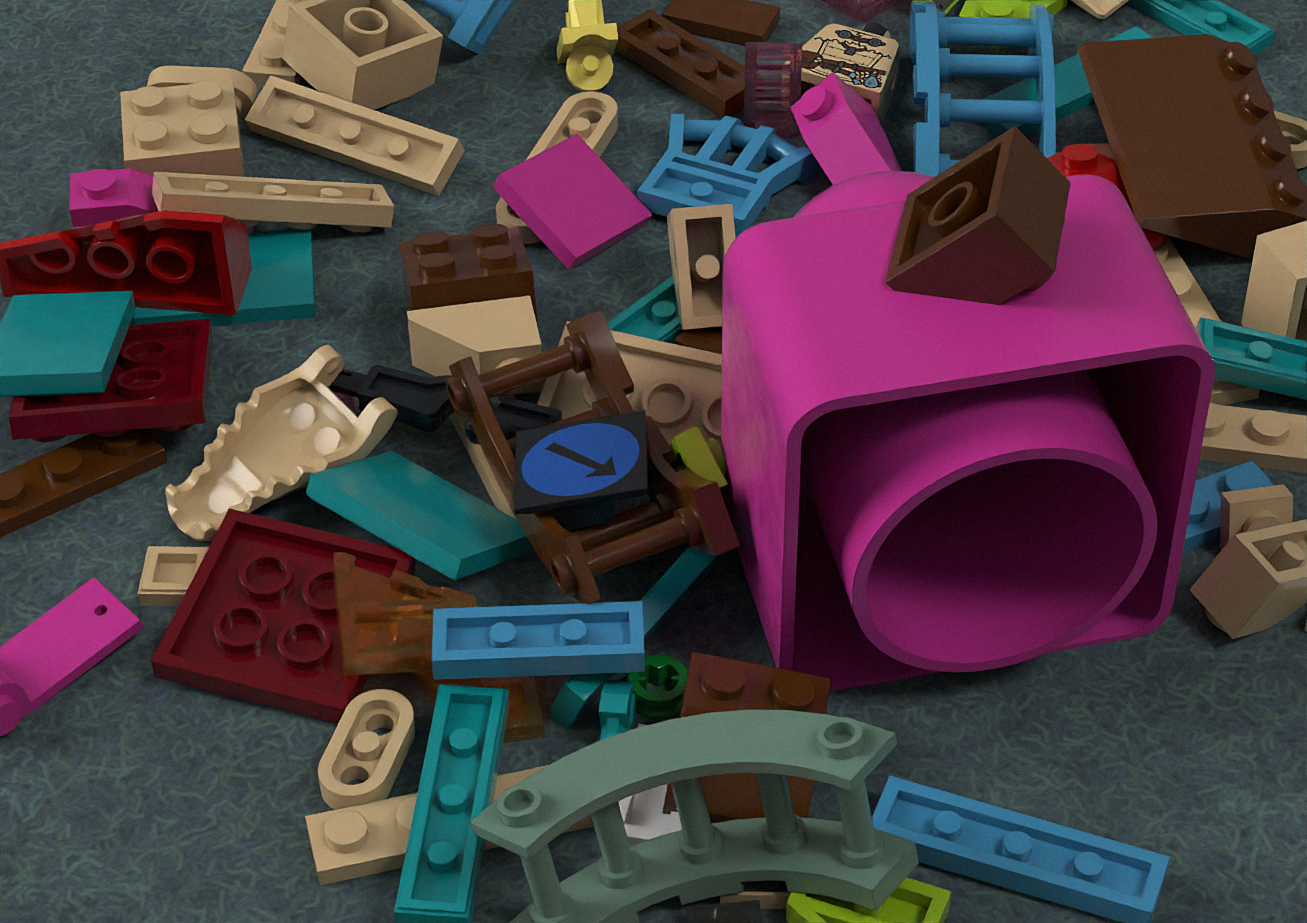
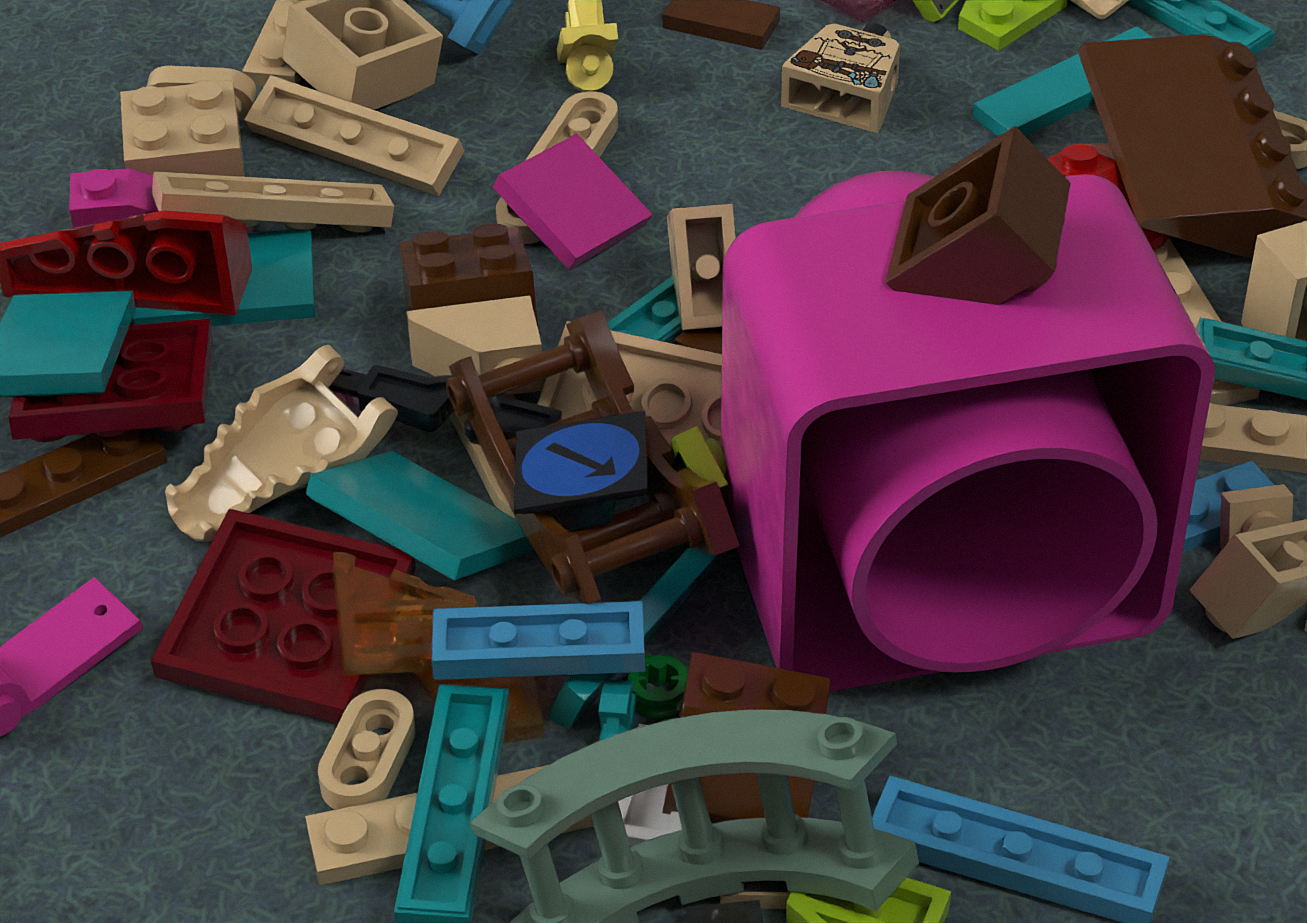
tan tile [138,546,209,606] -> none
reddish brown plate [614,9,764,117] -> none
dark azure plate [637,113,820,237] -> none
clear pink slope [744,42,802,138] -> none
dark pink slope [790,72,902,185] -> none
dark azure fence [909,1,1056,177] -> none

